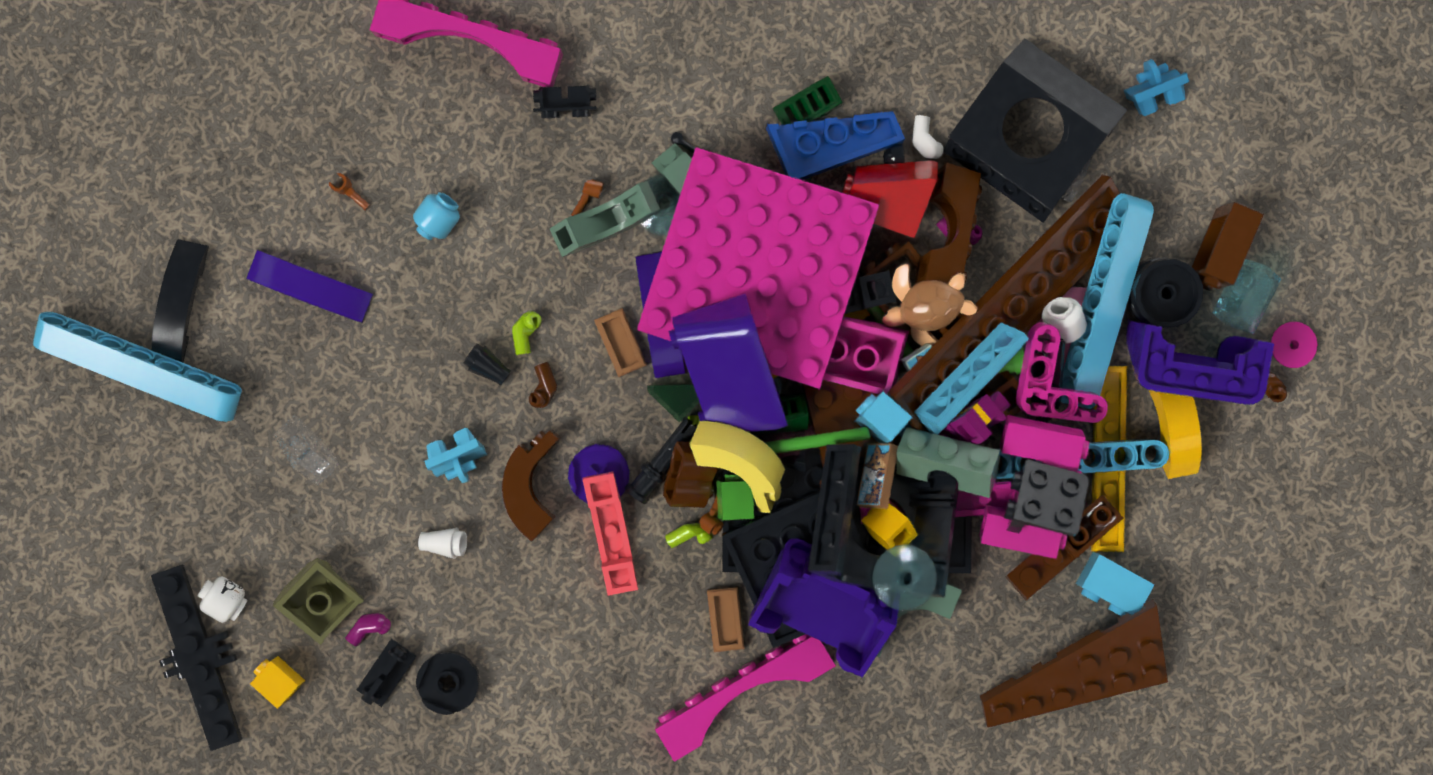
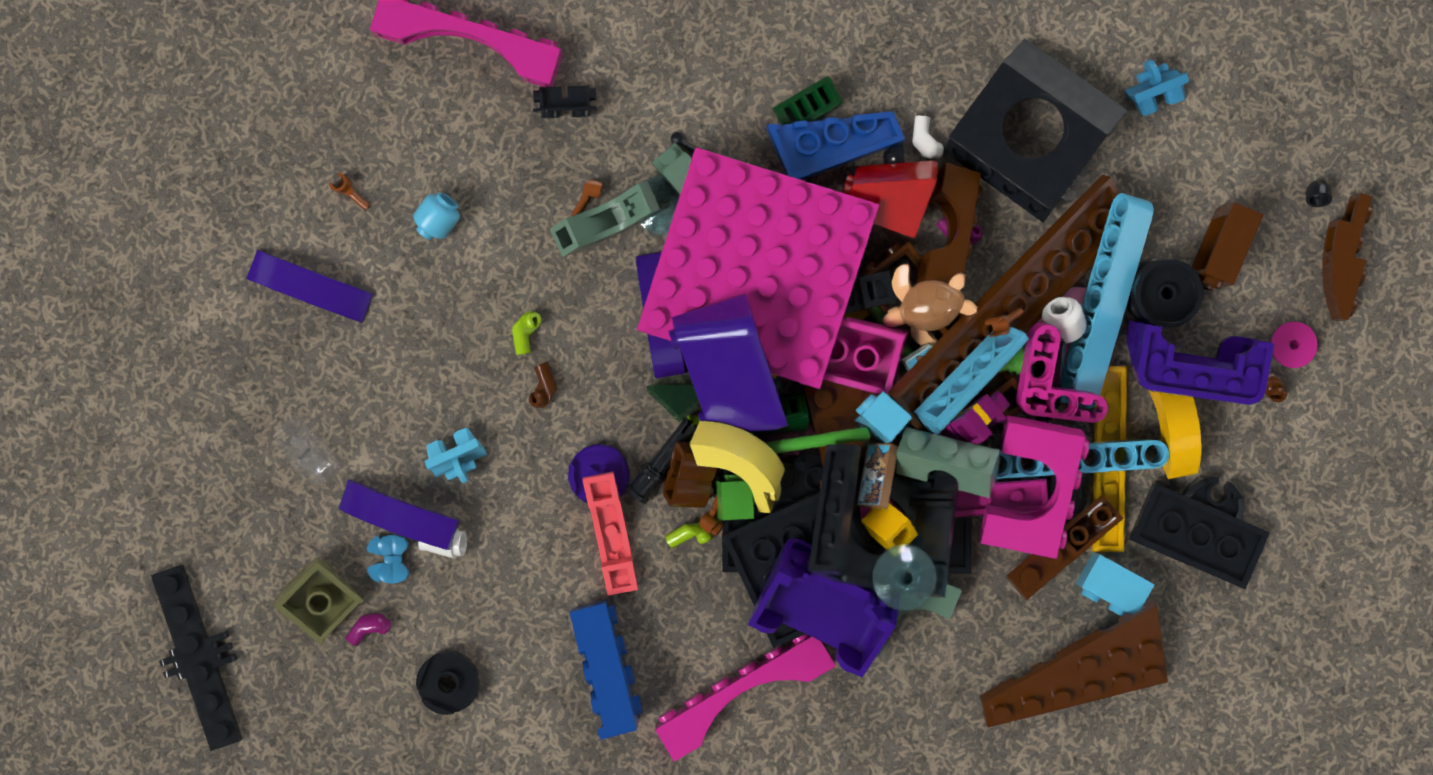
medium azure beam [33,312,242,422] -> none
black slope [151,239,209,363] -> none
white head [197,576,247,623] -> none
yellow brick [250,656,306,709] -> none
black hinge [356,638,417,707] -> none
black cone [463,343,511,386] -> none
reddish brown arch [502,430,561,542] -> none
medium nougat tile [594,308,647,377] -> none
medium nougat tile [707,586,745,652] -> none
black bracket [1004,459,1089,536] -> none
clear light blue brick [1212,259,1281,335] -> none
none -> dark purple slope [339,480,460,550]
none -> dark azure piece [367,534,410,584]
none -> blue wedge [569,599,644,740]
none -> dark orange hand [985,308,1024,337]
none -> black plate [1128,476,1270,590]
none -> black hinge [1306,181,1332,207]
none -> reddish brown slope [1322,193,1373,321]

